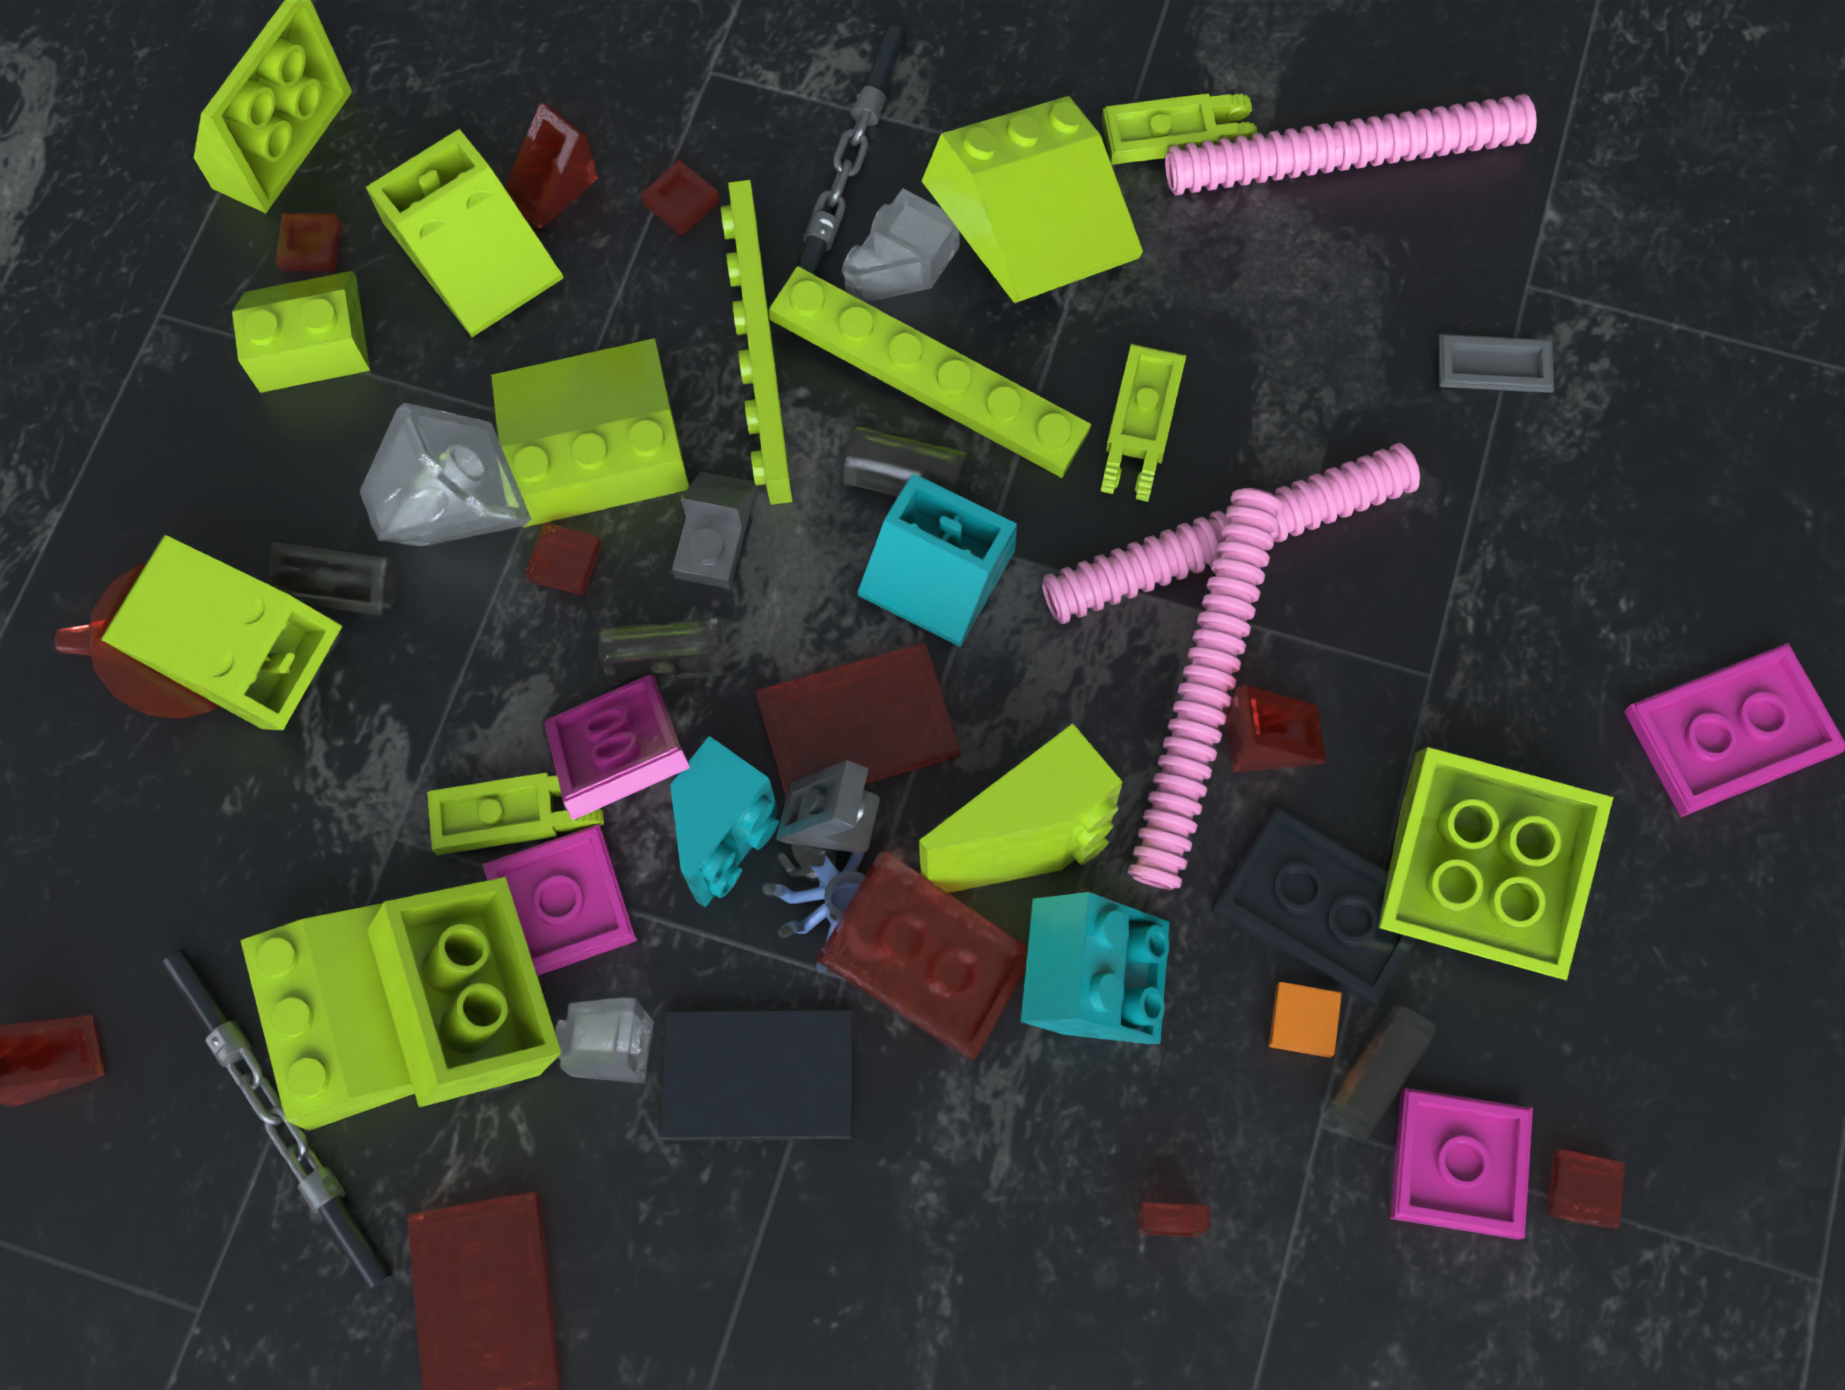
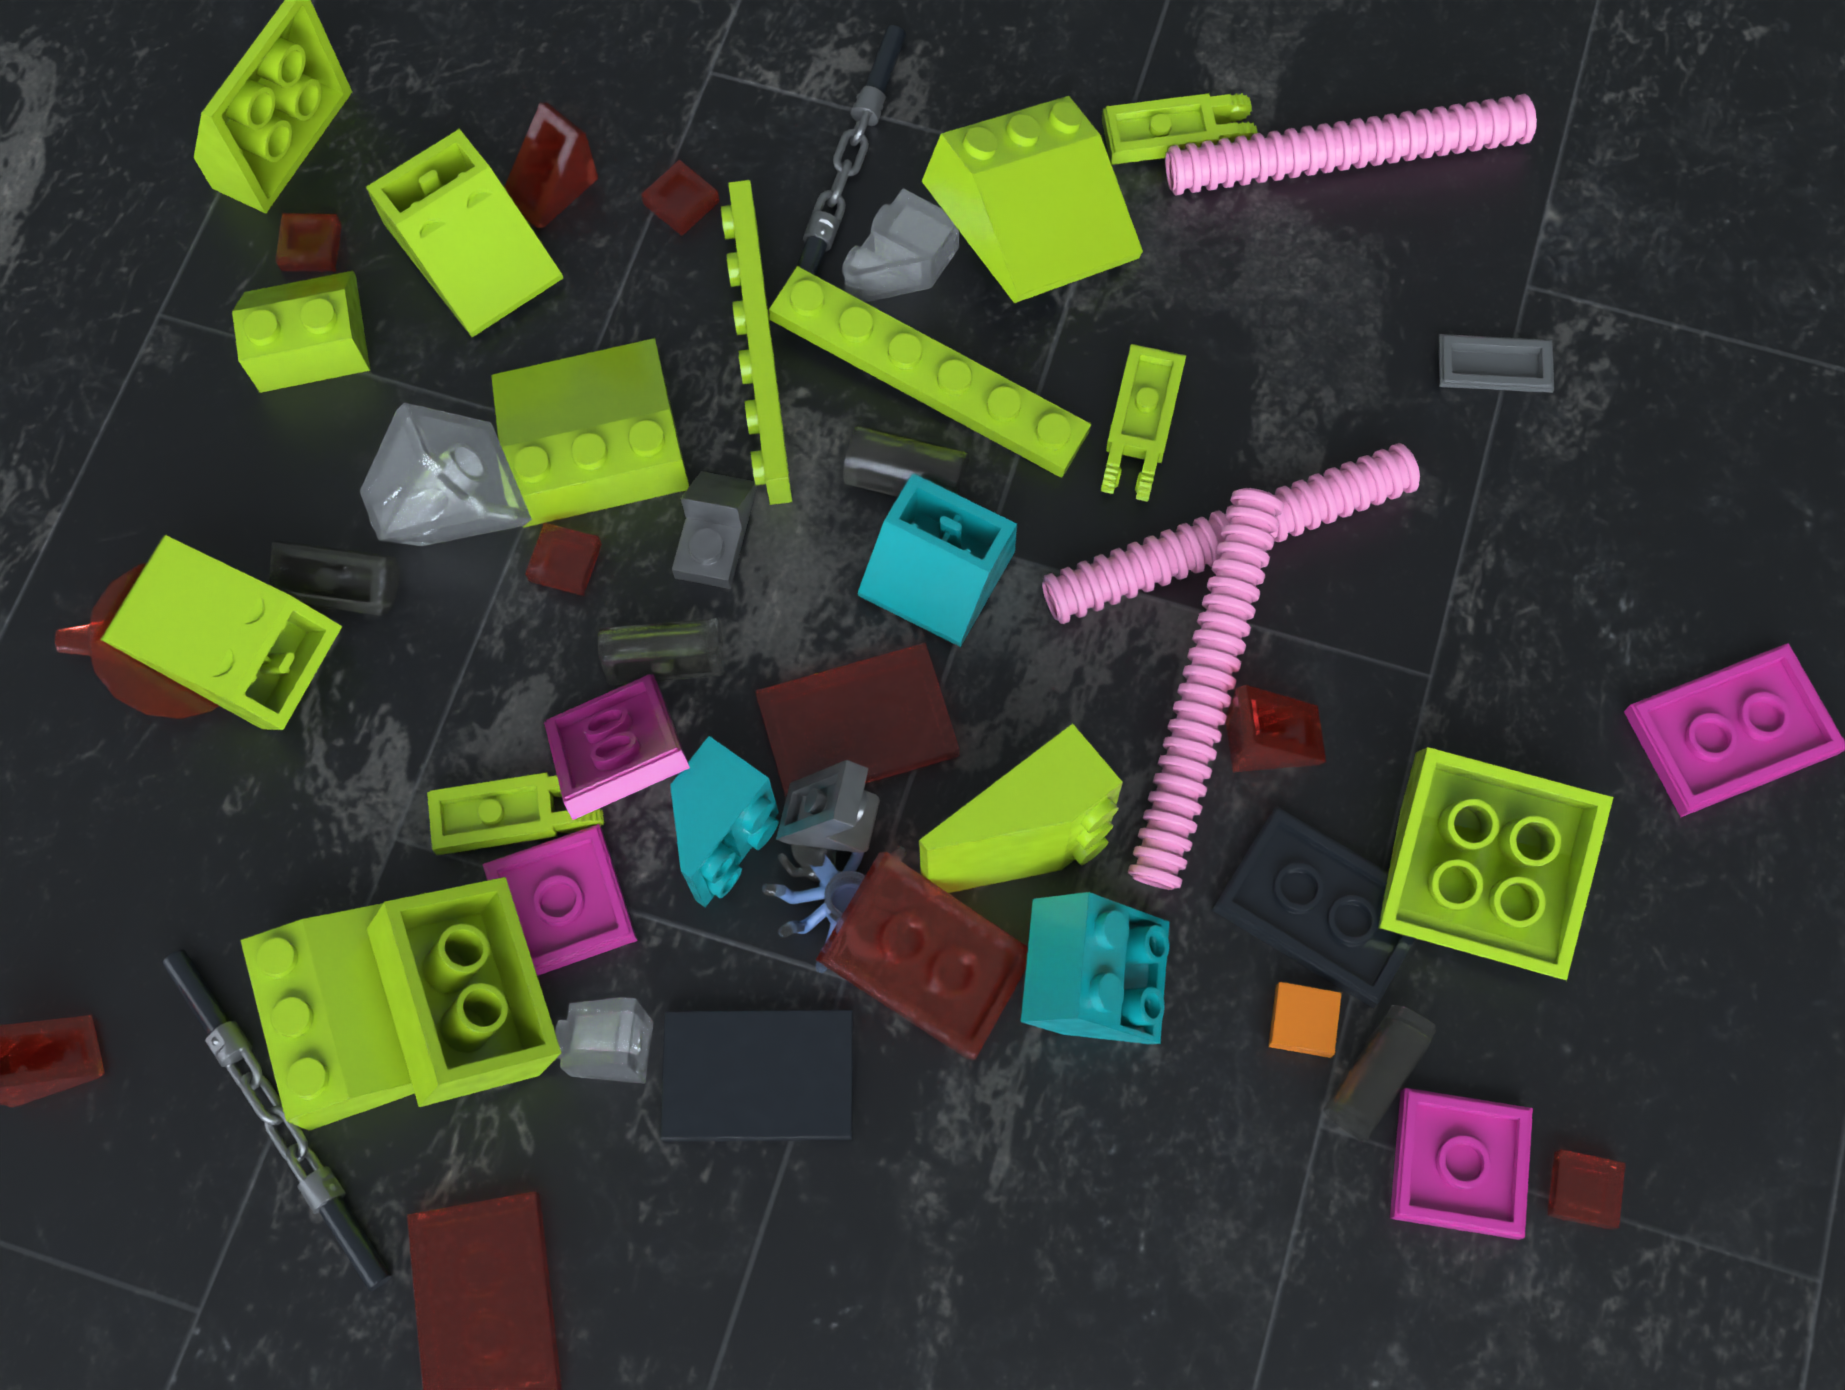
clear red tile [1138,1202,1210,1237] -> none

